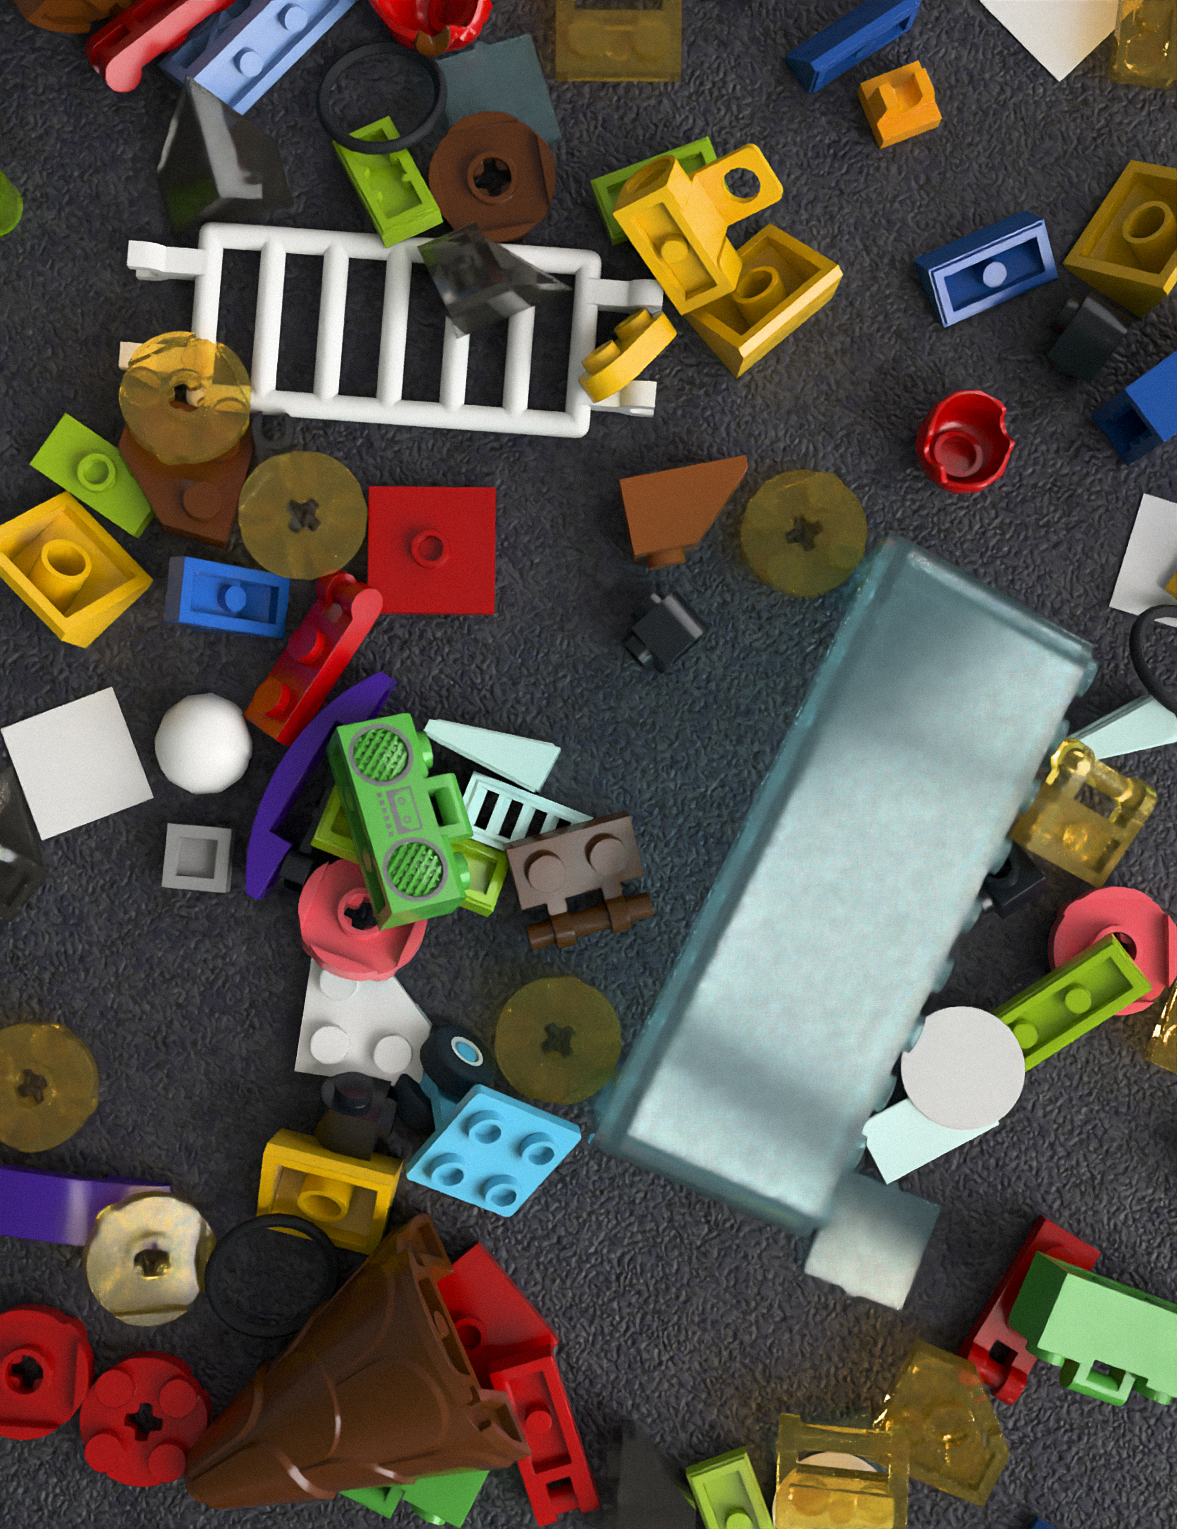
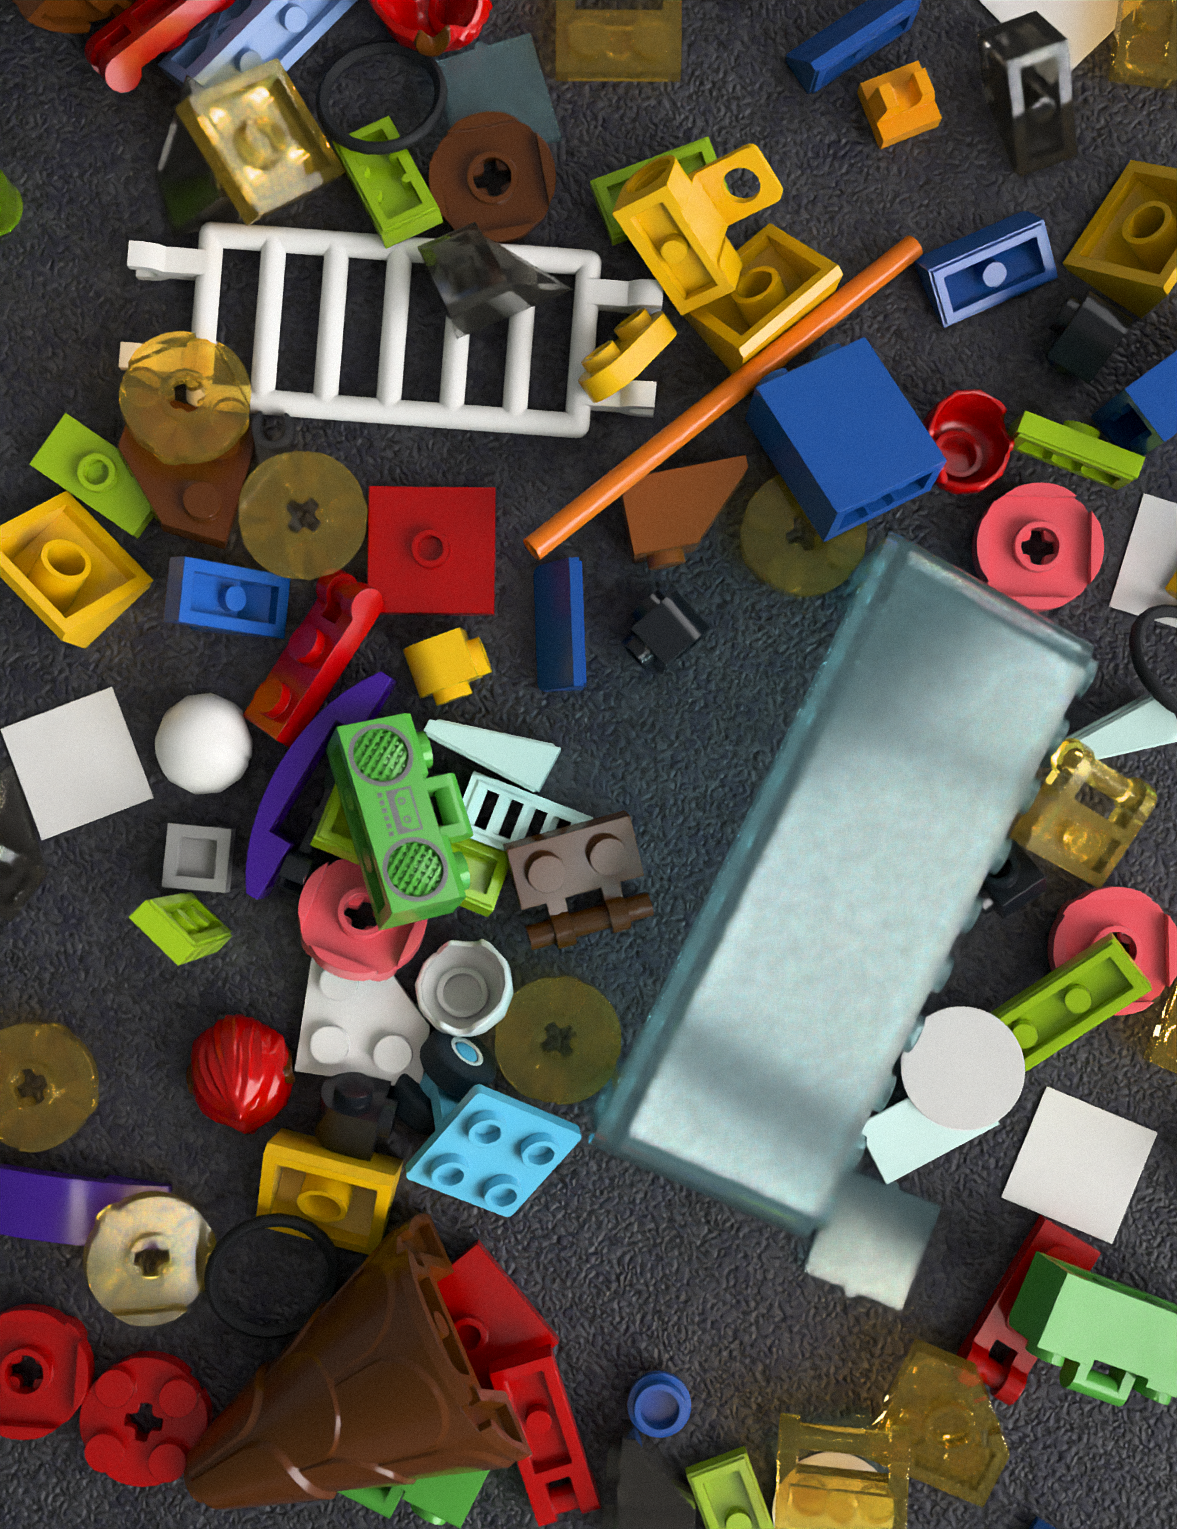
none -> lime tile [129,892,232,966]
none -> clear yellow plate [175,58,346,226]
none -> red hair [186,1014,296,1134]
none -> yellow plate [403,627,492,706]
none -> white hair [415,939,513,1037]
none -> orange piece [523,235,923,560]
none -> blue slope [533,557,587,692]
none -> blue plate [627,1371,691,1438]
none -> blue brick [745,337,947,542]
none -> coral plate [972,482,1104,612]
none -> clear smoke slope [976,11,1077,177]
none -> white sticker [1001,1086,1157,1244]
none -> lime plate [1008,411,1146,490]

